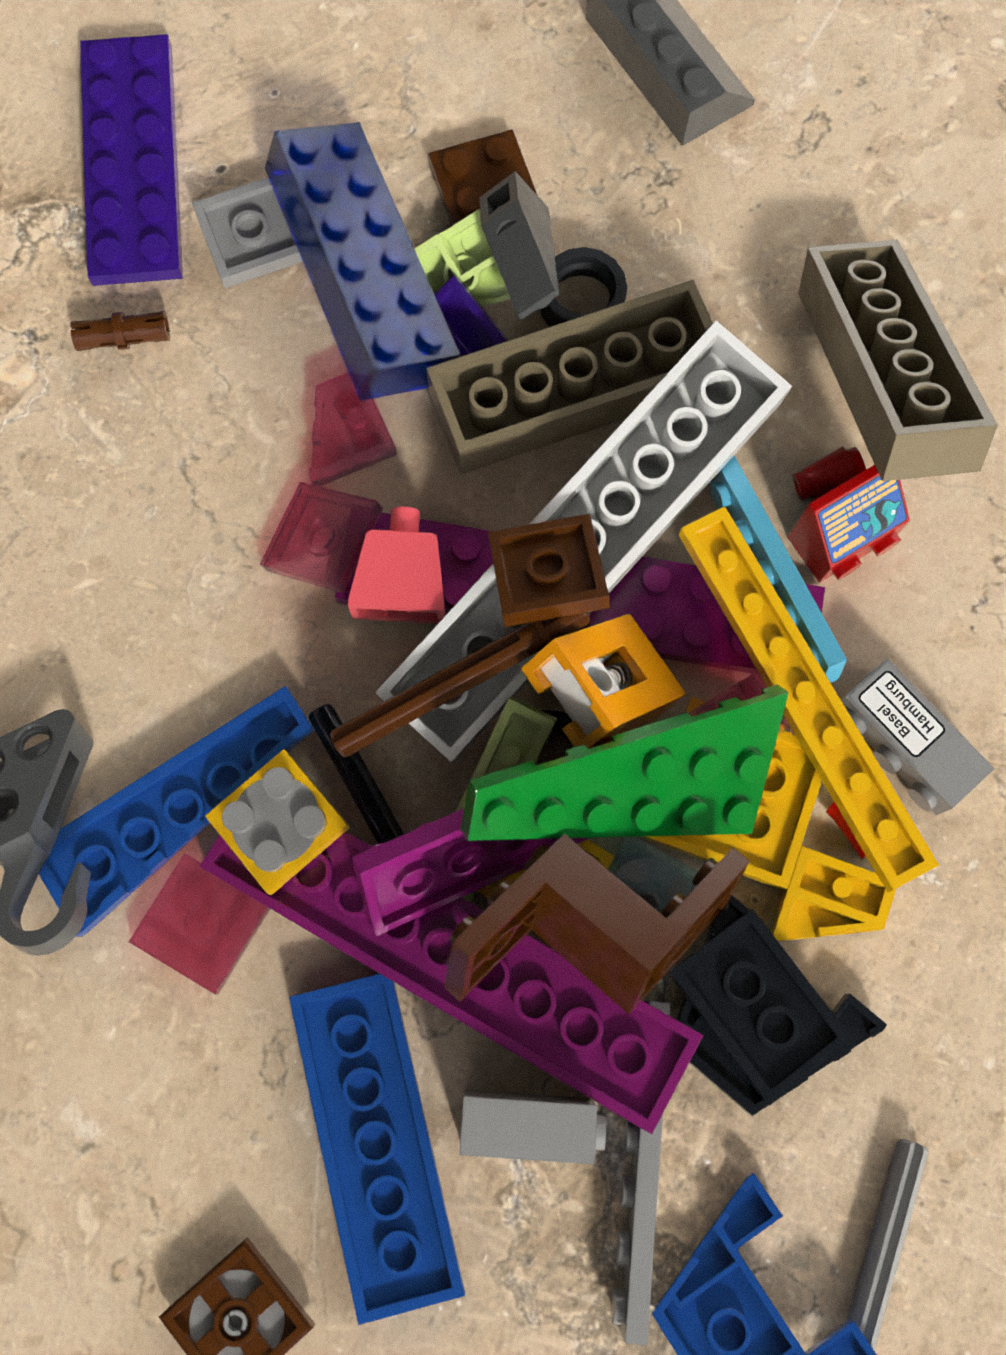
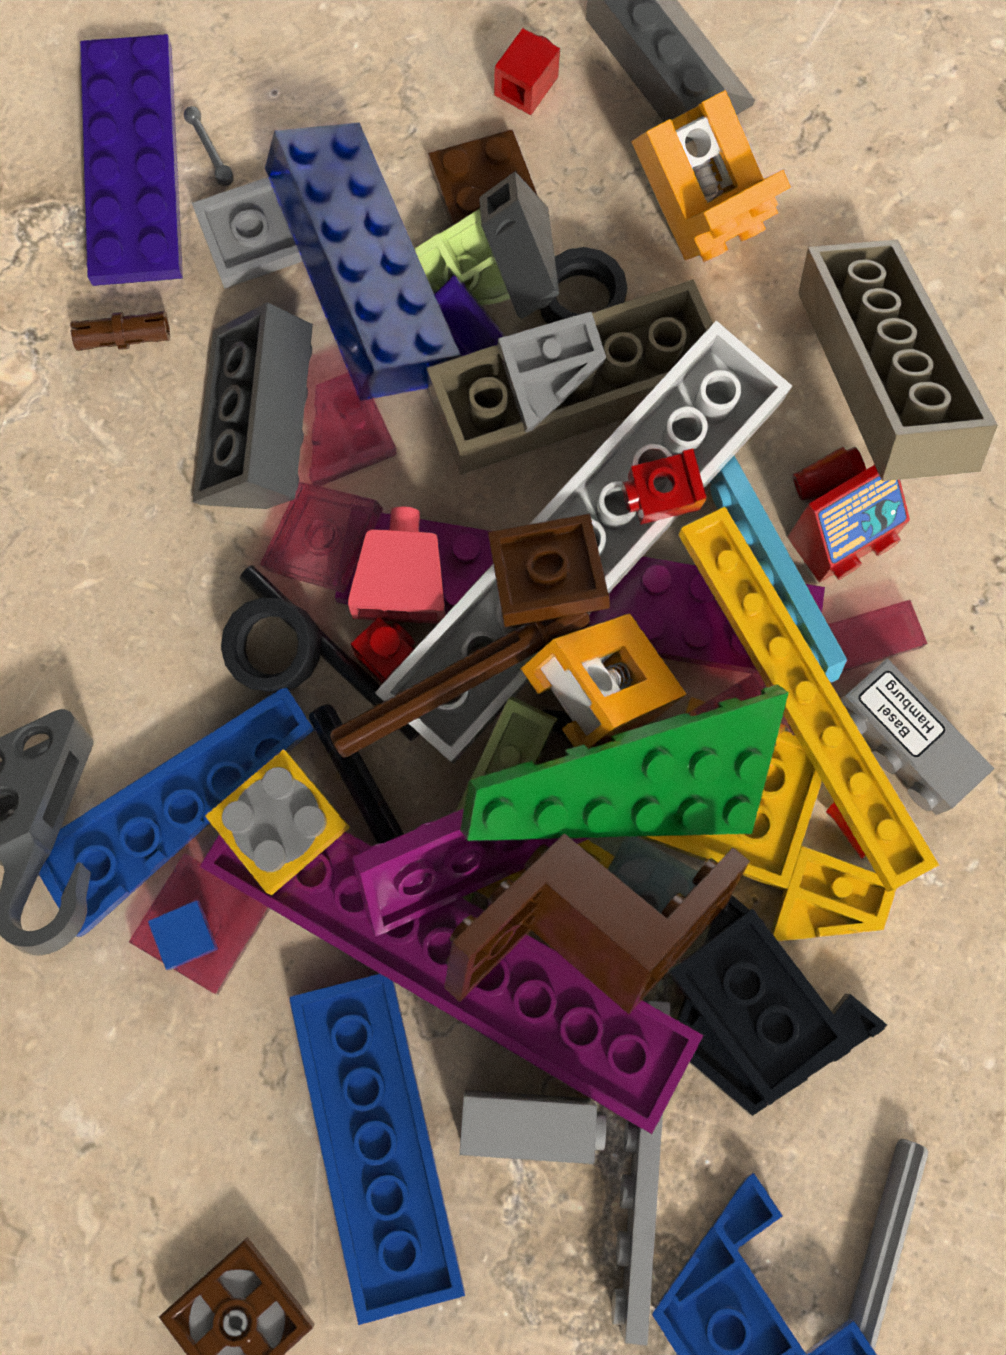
none -> blue tile [148,900,218,970]
none -> dark grey hinge [184,106,234,186]
none -> dark grey slope [192,302,313,509]
none -> black tyre [221,597,322,692]
none -> black piece [240,565,420,742]
none -> red brick [350,617,416,684]
none -> red brick [494,28,560,115]
none -> light grey wing [497,311,606,432]
none -> red brick [622,448,707,525]
none -> light orange brick [631,90,791,262]
none -> clear pink tile [828,600,928,673]

